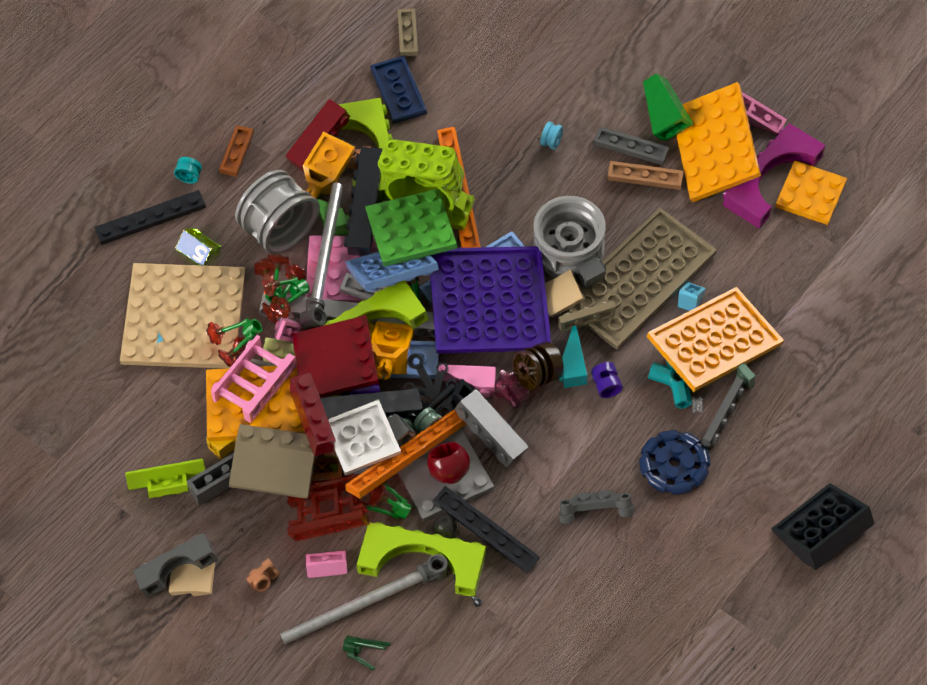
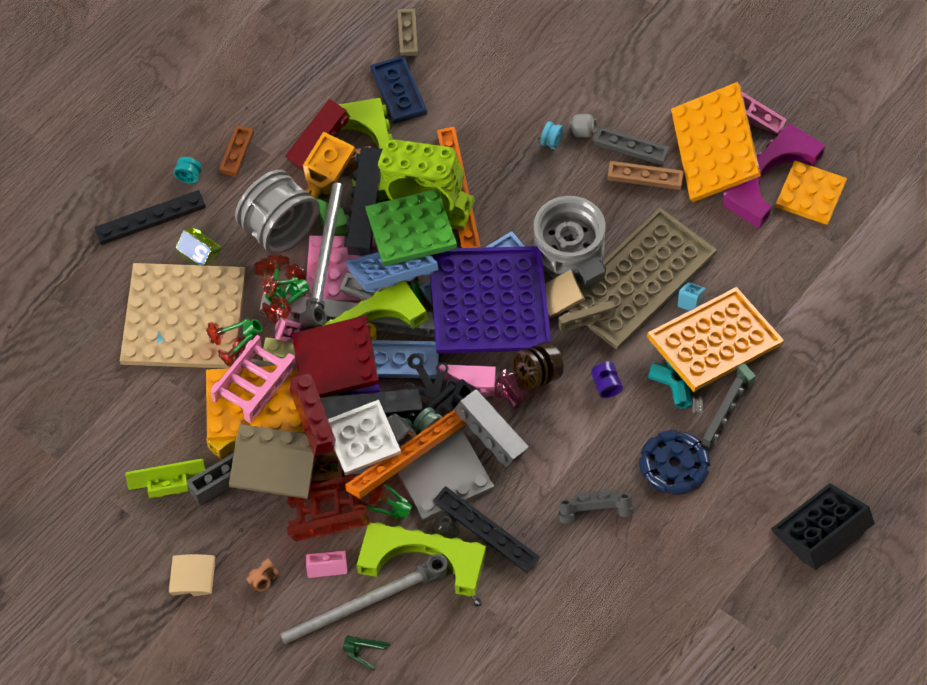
dark grey arch [133,533,219,598] -> none
light orange plate [371,321,414,380] -> none
dark red wheel [427,442,470,484] -> none
teal slope [559,326,587,388] -> none
green slope [643,73,693,142] -> none
none -> light grey head [569,114,597,138]

